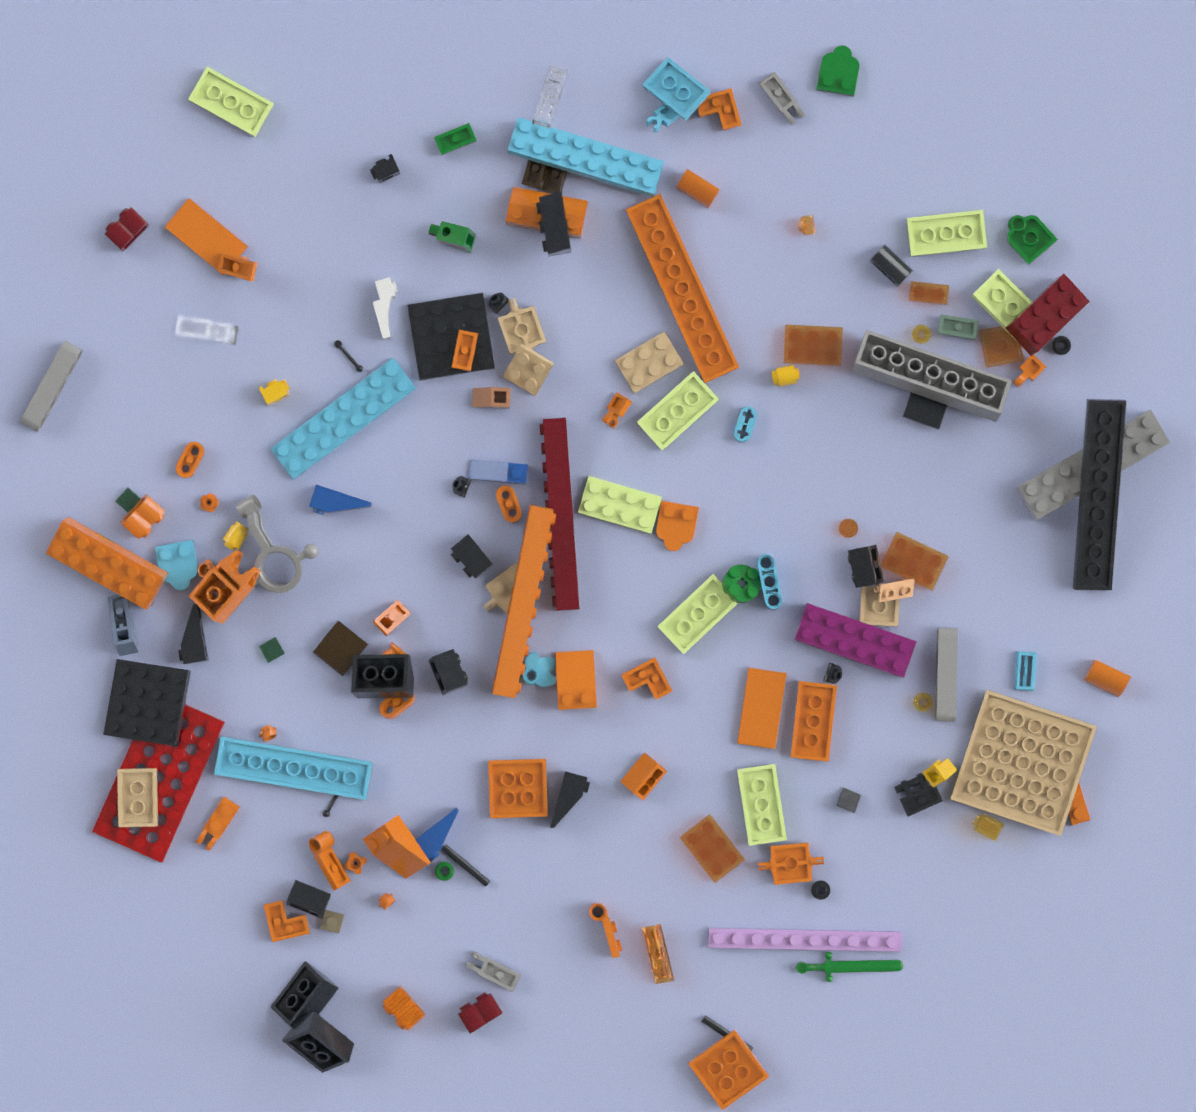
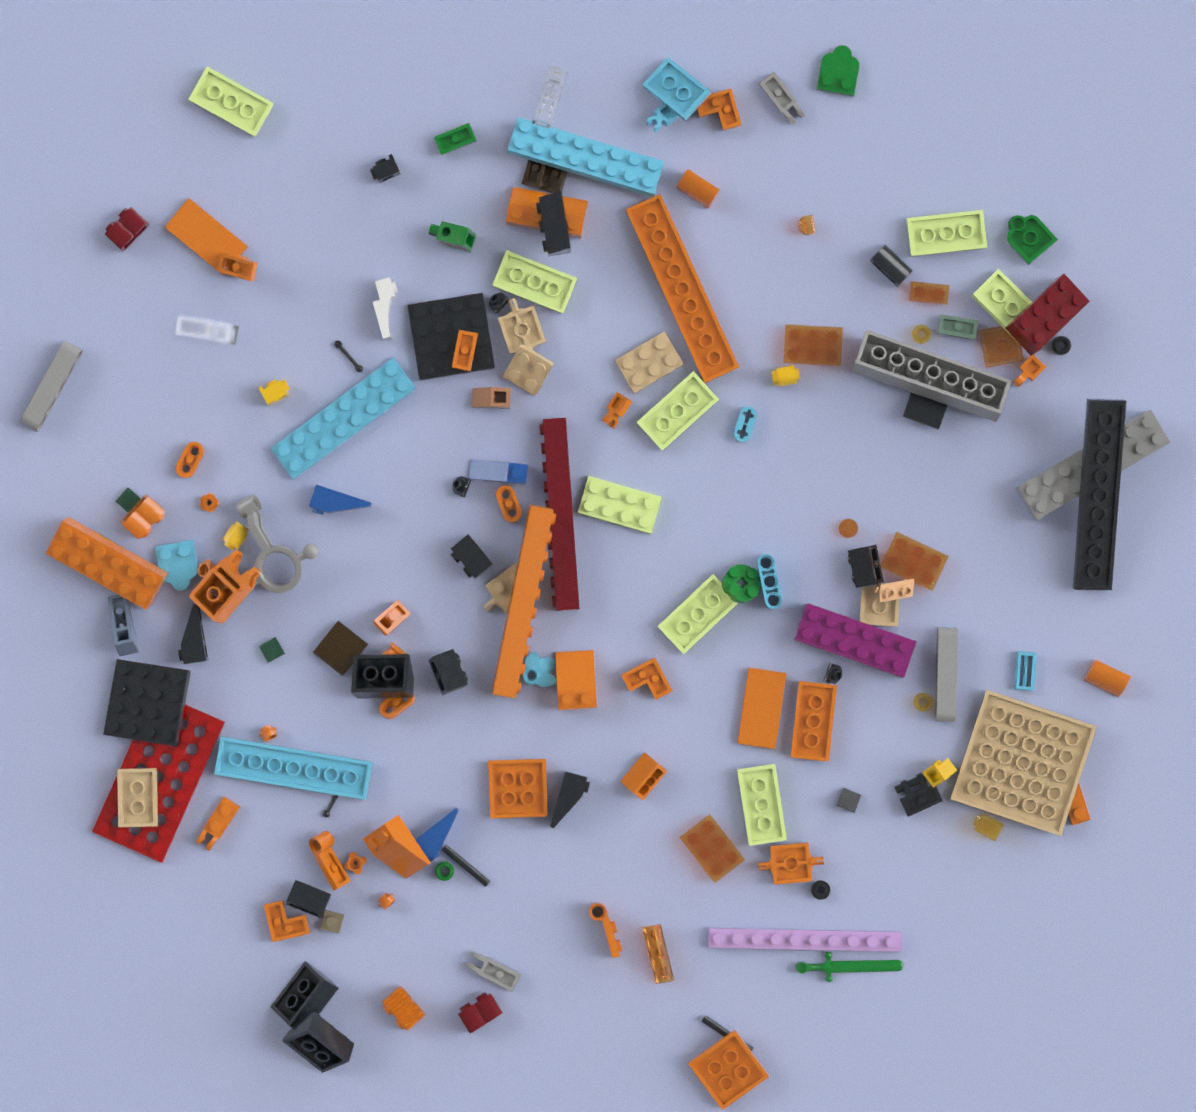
orange plate [656,501,699,551] -> none
none -> yellowish green plate [492,250,577,314]

